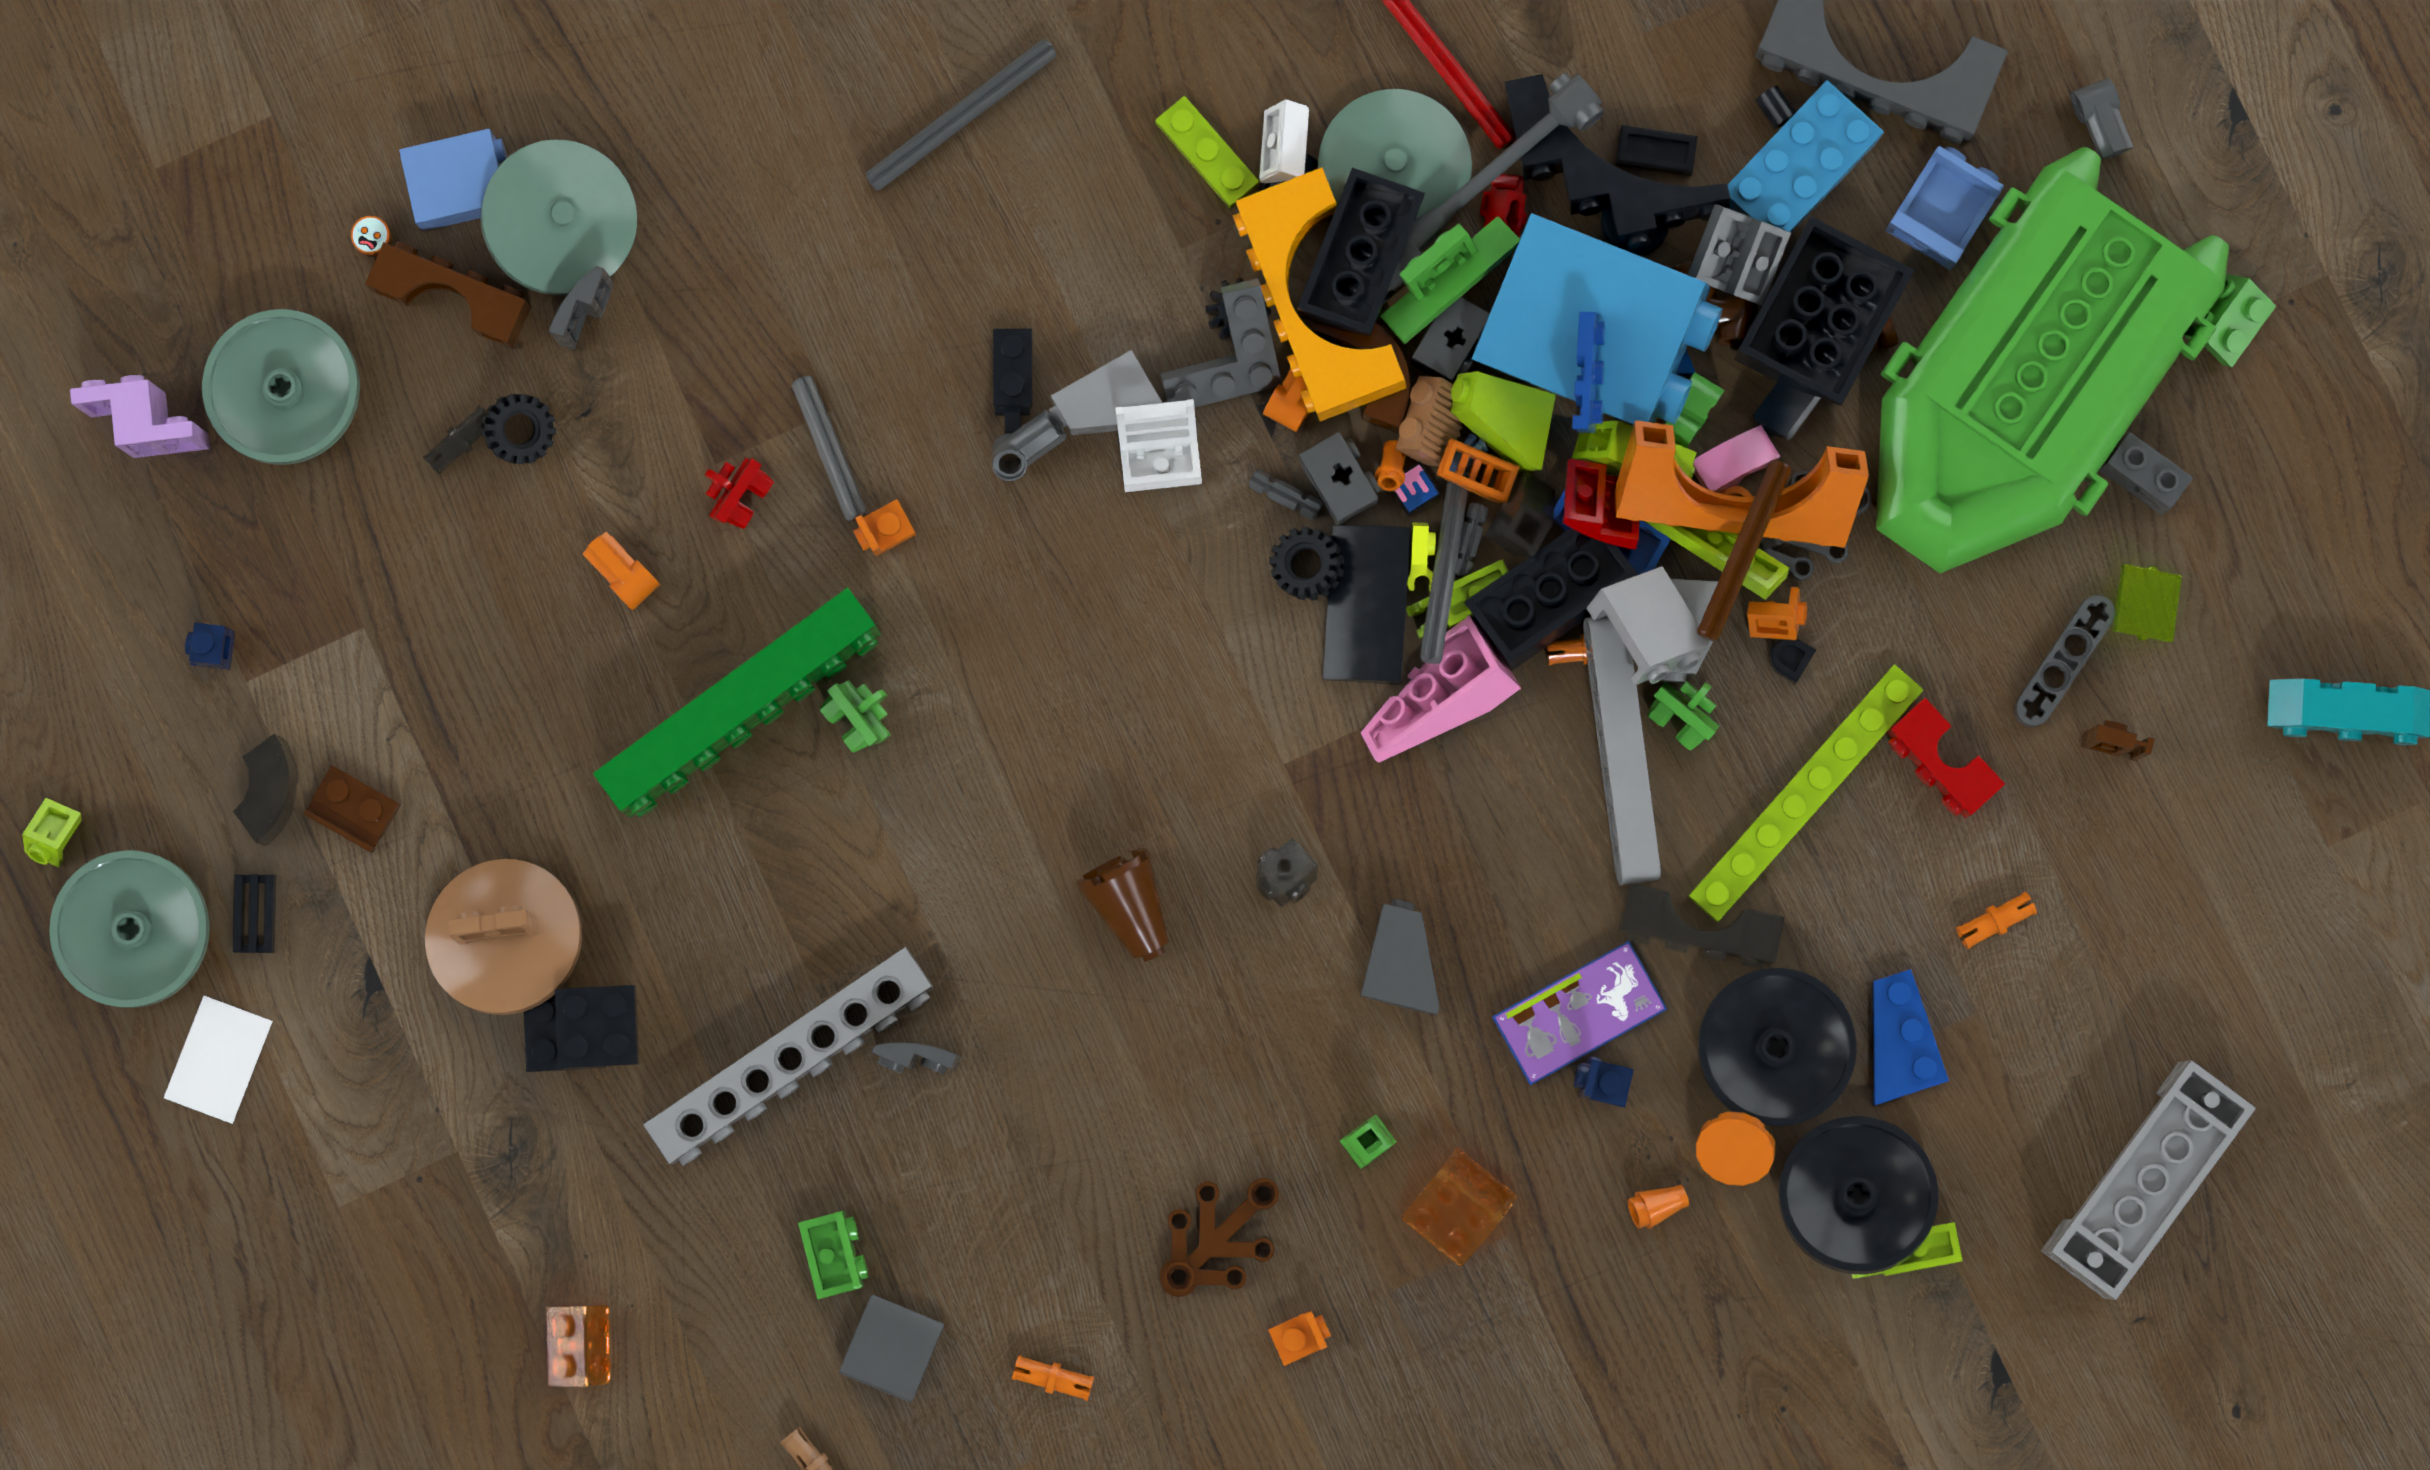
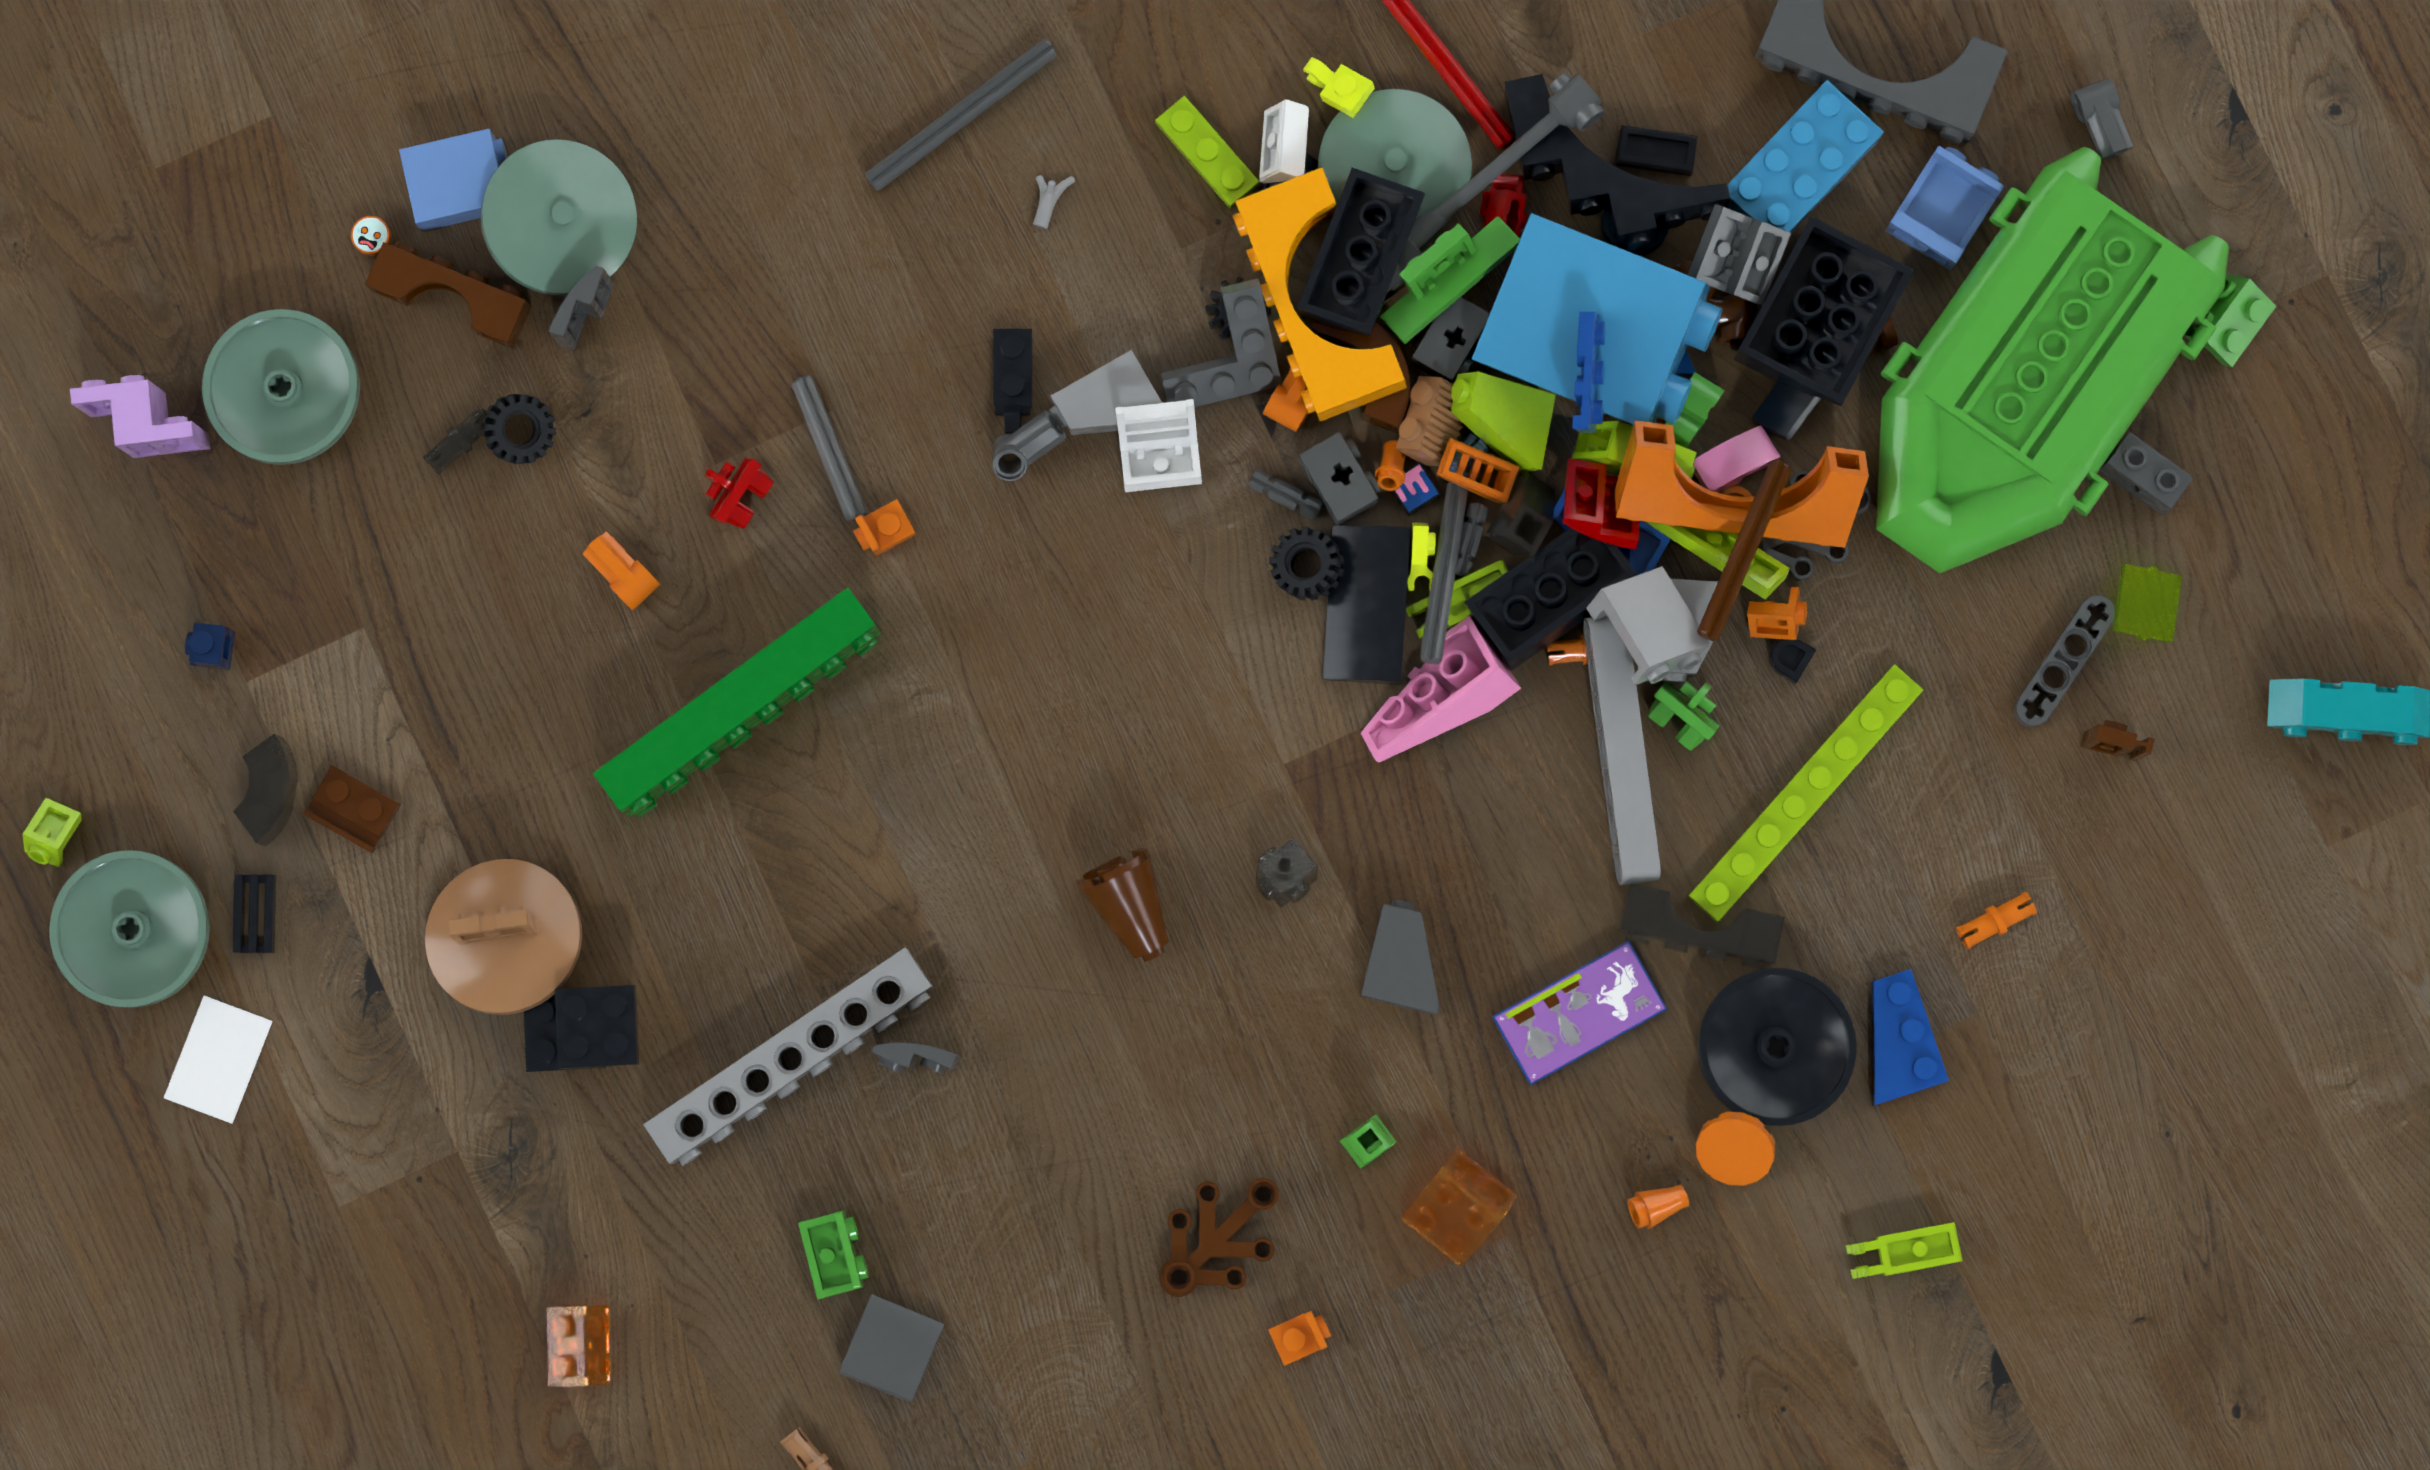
bright green hips [819,680,891,753] -> none
orange pin [1012,1355,1094,1401] -> none
dark blue bracket [1573,1056,1634,1108] -> none
black hinge [1755,85,1796,129] -> none
black dish [1778,1116,1939,1275] -> none
red arch [1886,698,2005,819] -> none
light grey plate [2040,1060,2256,1300] -> none
none -> light grey bar [1033,175,1075,229]
none -> neon yellow plate [1303,57,1375,118]

